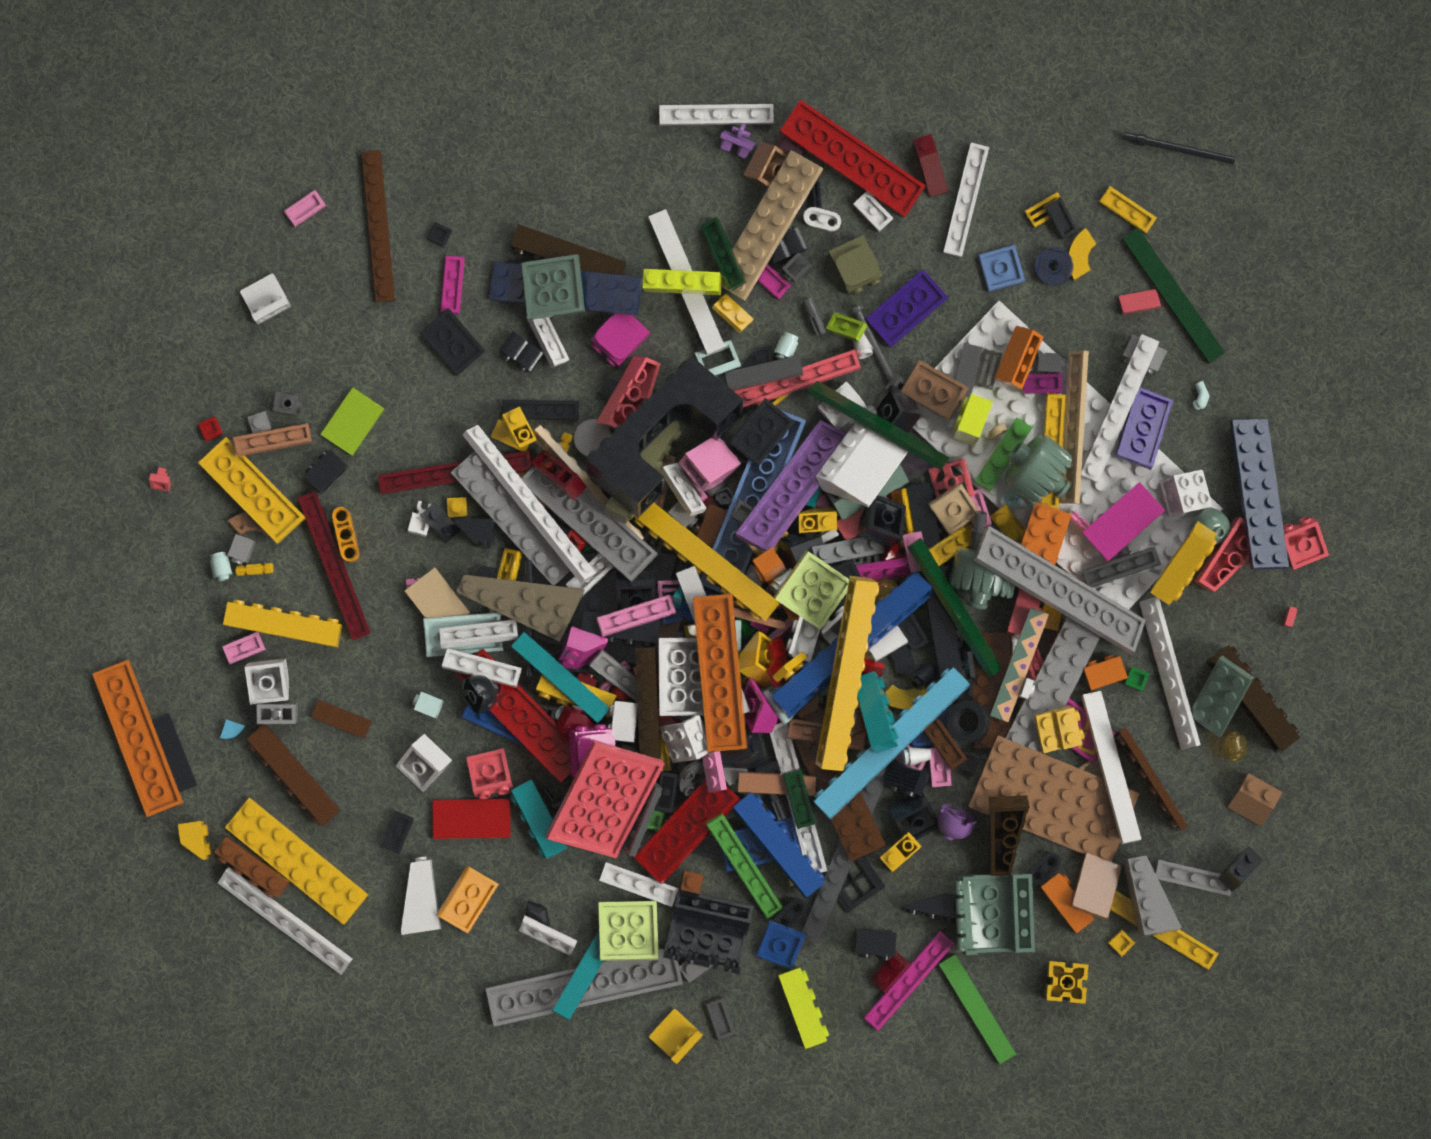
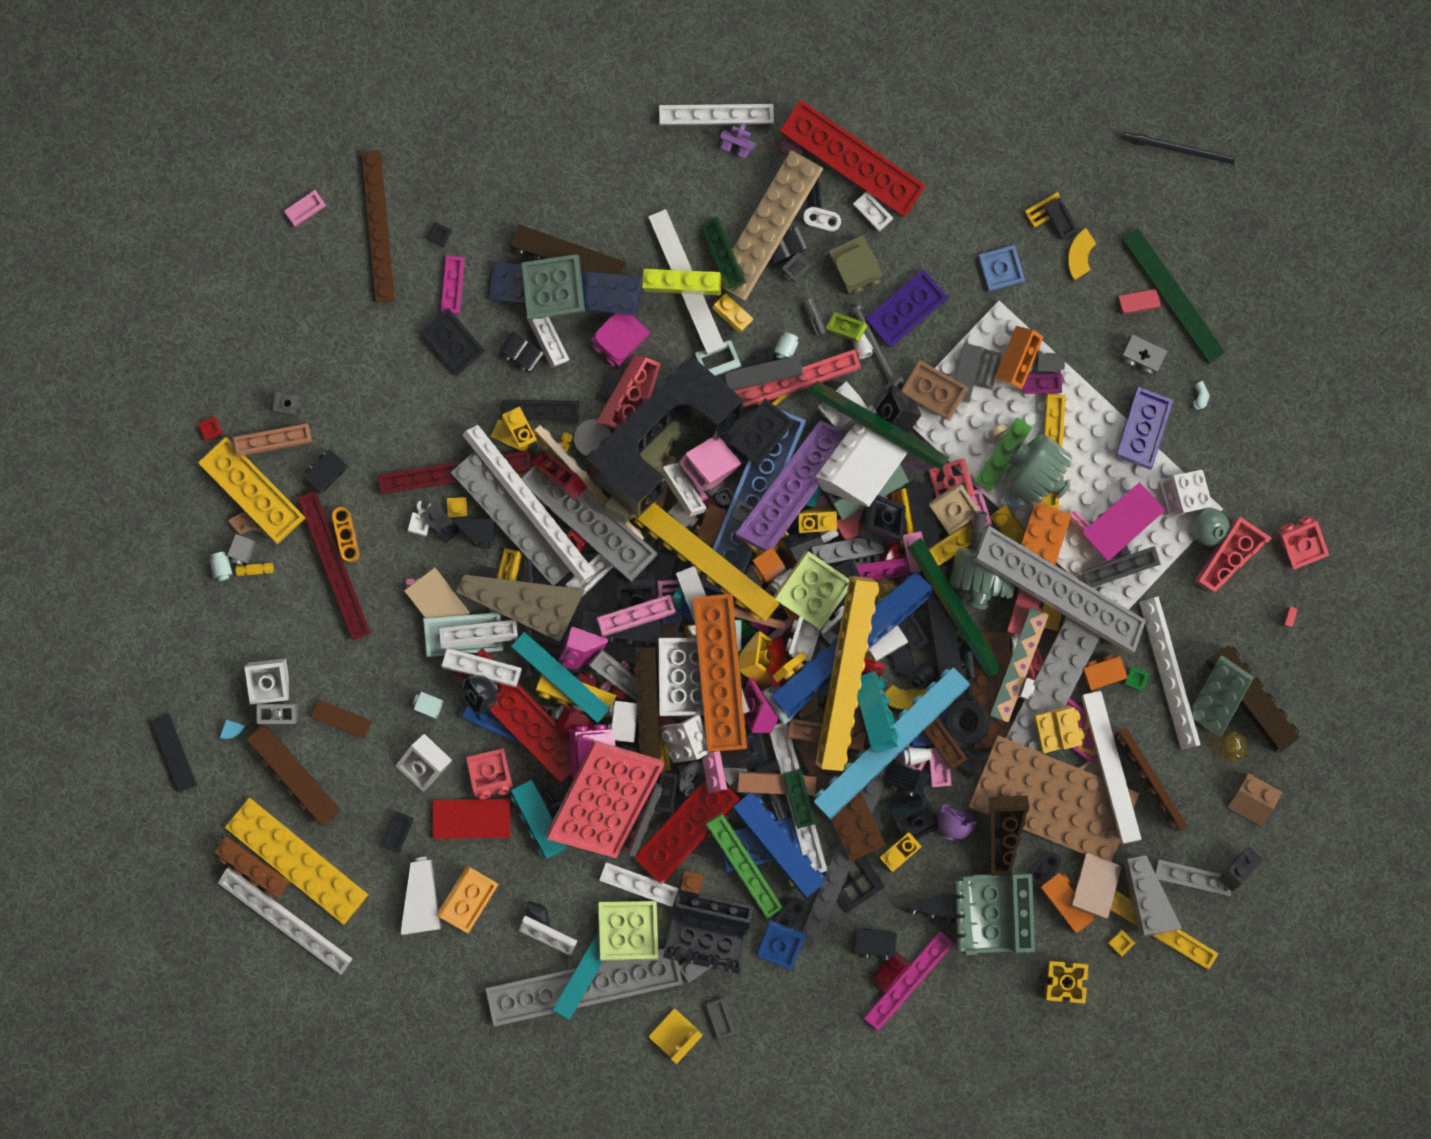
orange plate [92,660,184,817] -> none
coral tile [149,467,171,492] -> none
yellow slope [178,821,211,860] -> none
bright pink plate [222,632,266,665] -> none
yellow brick [223,599,343,648] -> none
white bracket [240,274,291,324] -> none
light grey plate [247,411,272,433] -> none
lime tile [320,388,385,456] -> none
bright green tile [648,810,665,831] -> none
medium nougat slope [744,142,788,189] -> none
dark pink tile [757,264,791,300] -> none
neon yellow brick [778,967,829,1049] -> none
dark red slope [912,134,948,197] -> none
bright green tile [939,954,1016,1064] -> none
white plate [943,143,989,258] -> none
neon yellow brick [951,393,993,447] -> none
dark blue plate [1035,247,1074,286] -> none
tan plate [1060,350,1089,504] -> none
white plate [1081,334,1159,483] -> none
yellow tile [1099,186,1157,234] -> none
yellow brick [1150,521,1217,605] -> none
plate [1230,419,1289,570] -> none

